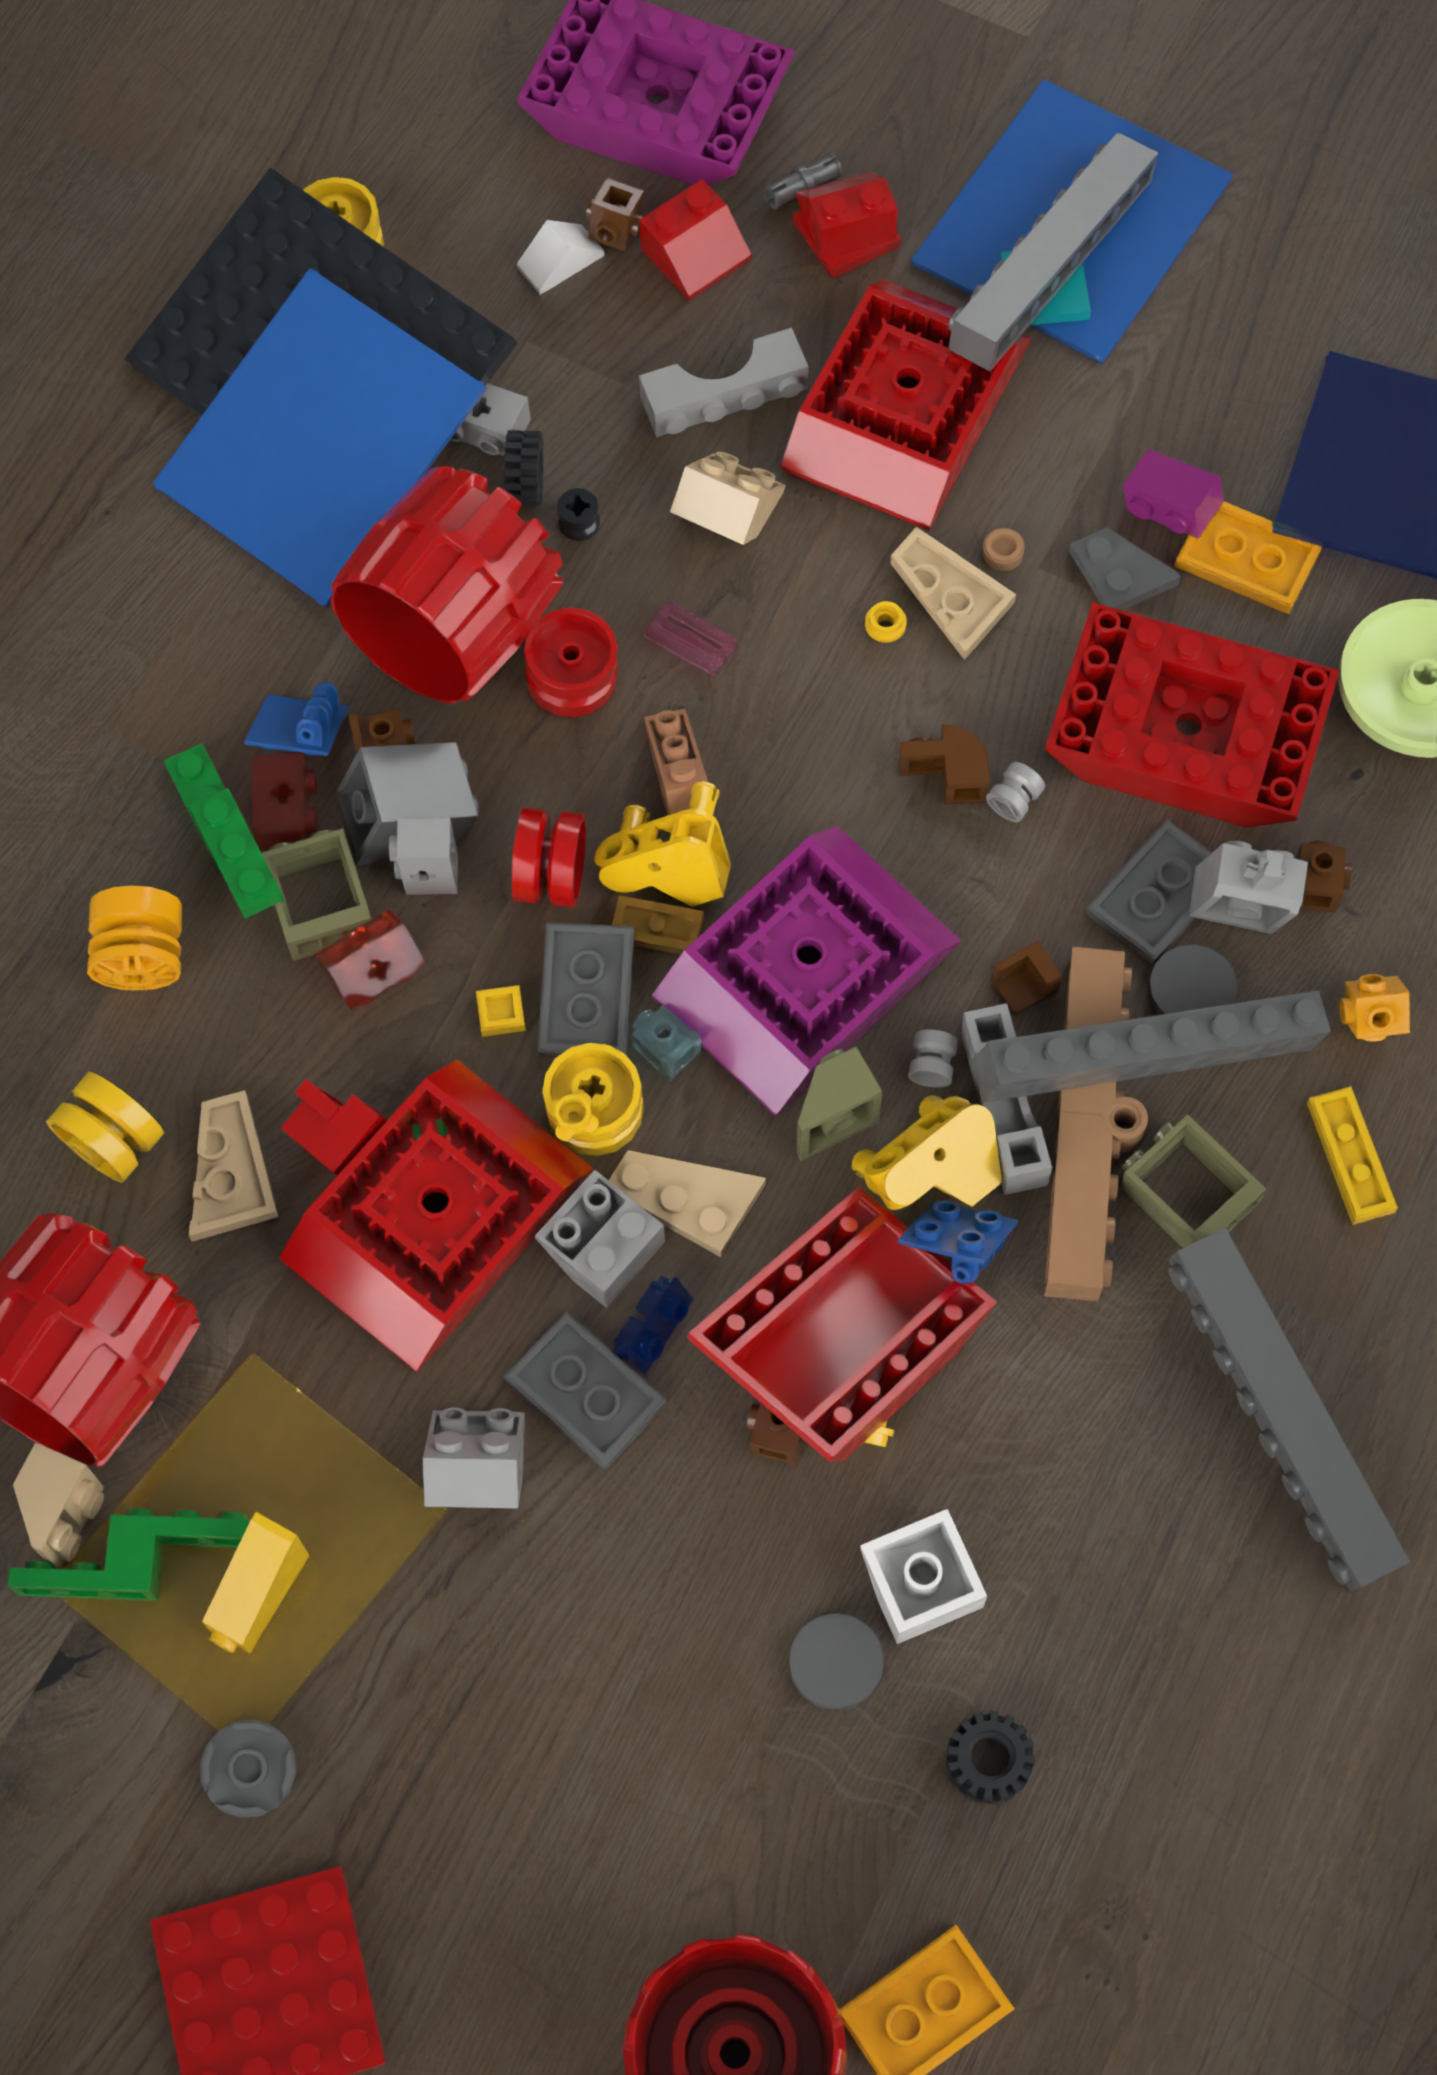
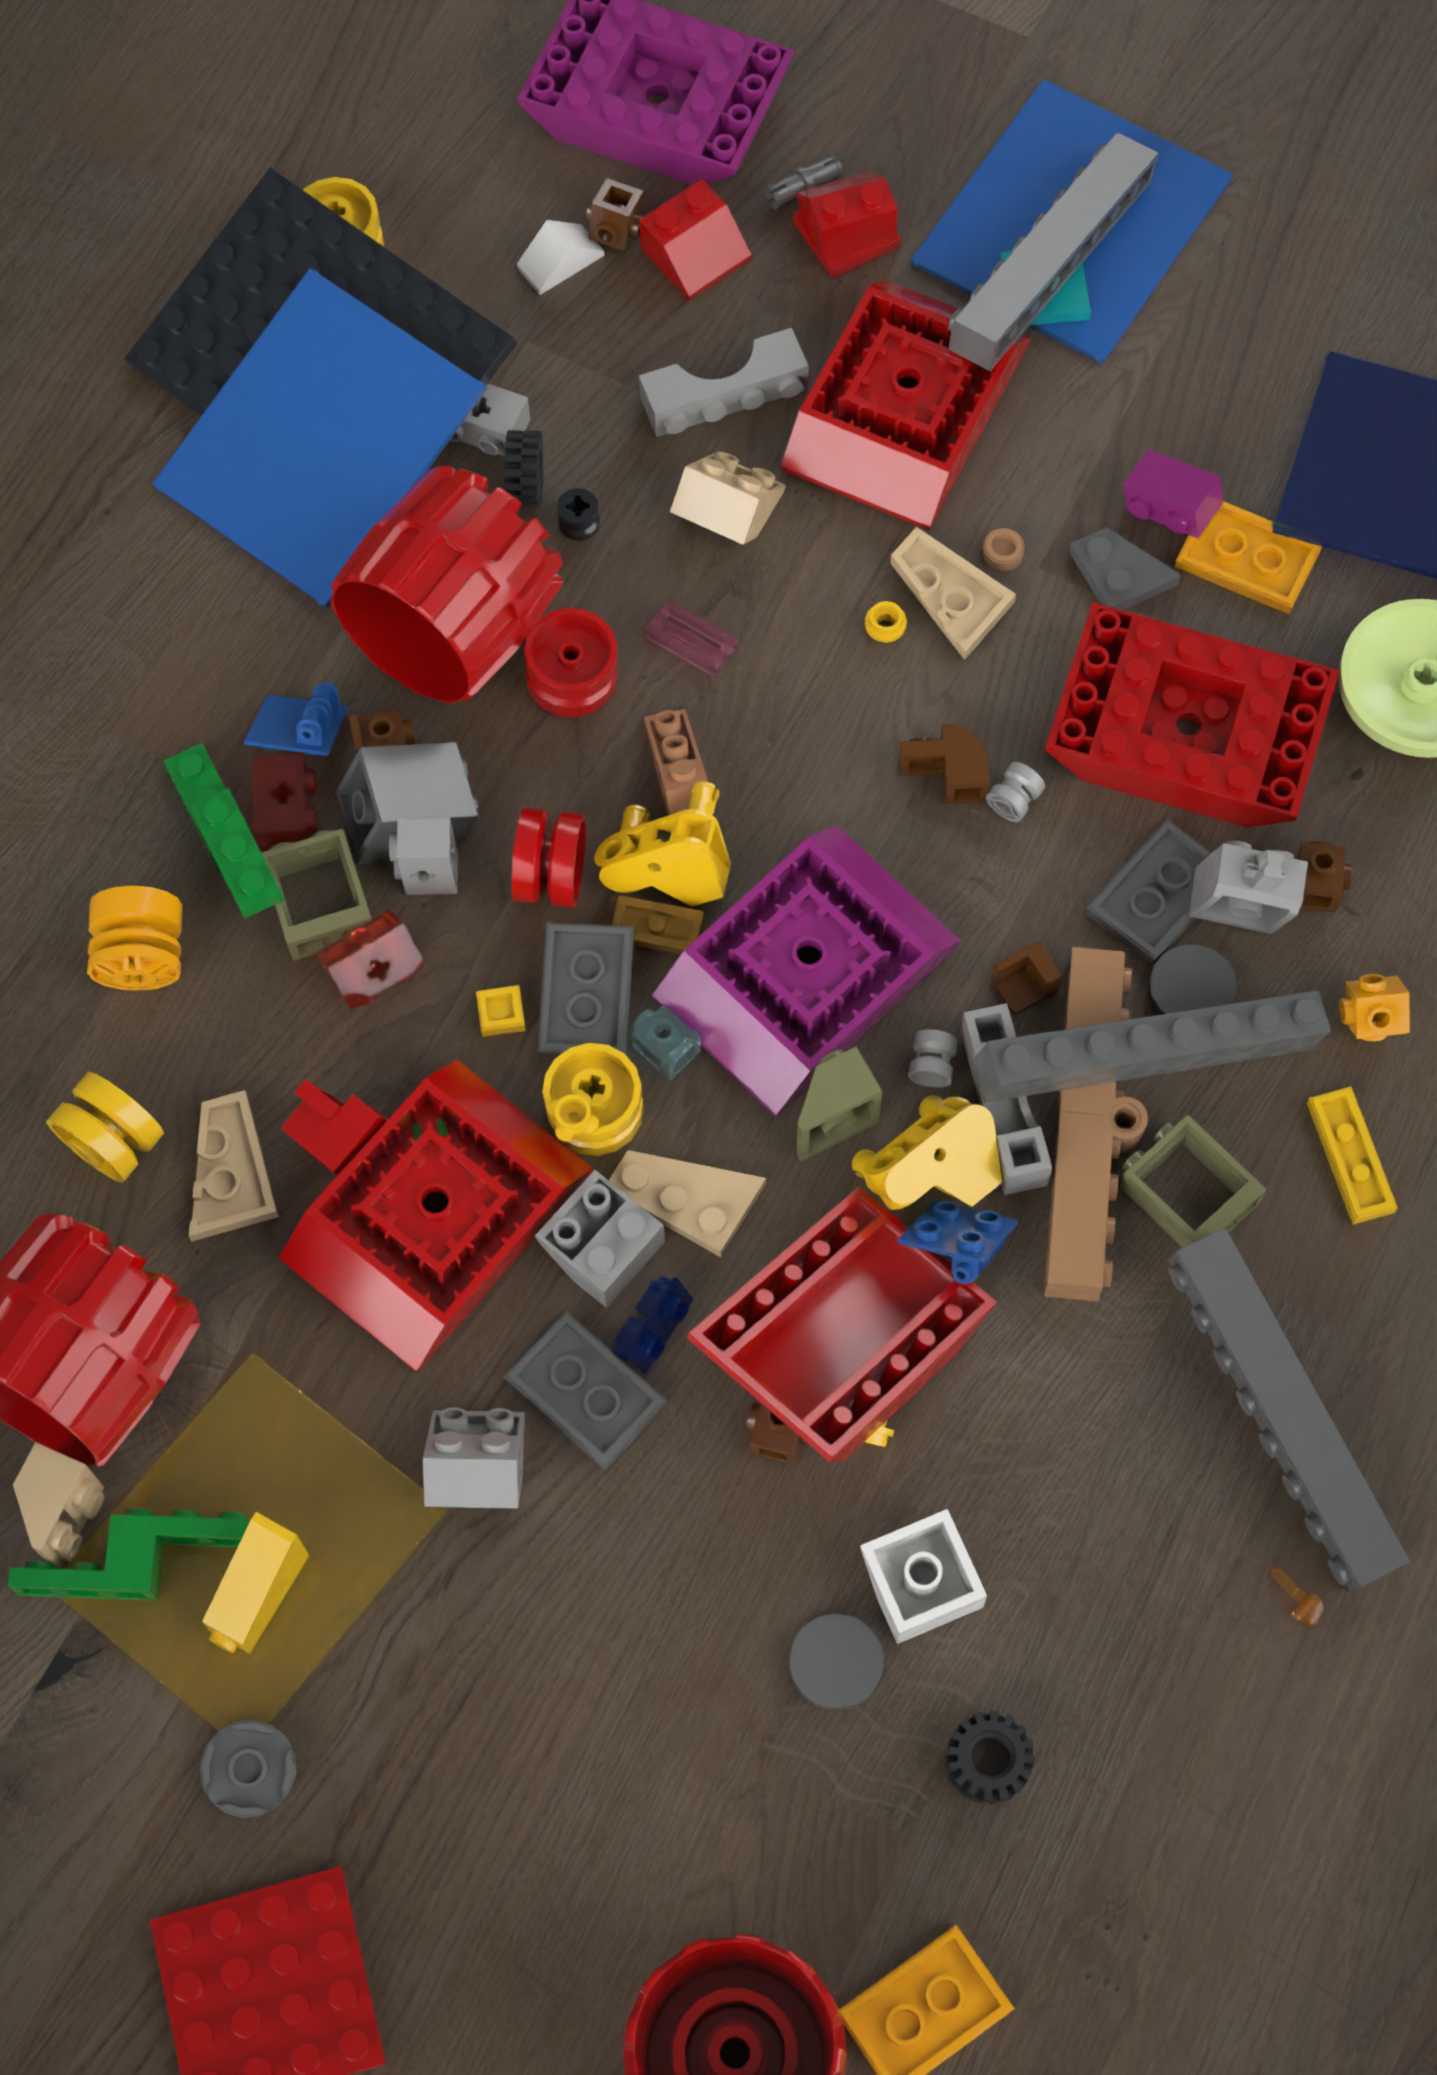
none -> clear orange hand [1270,1566,1323,1629]

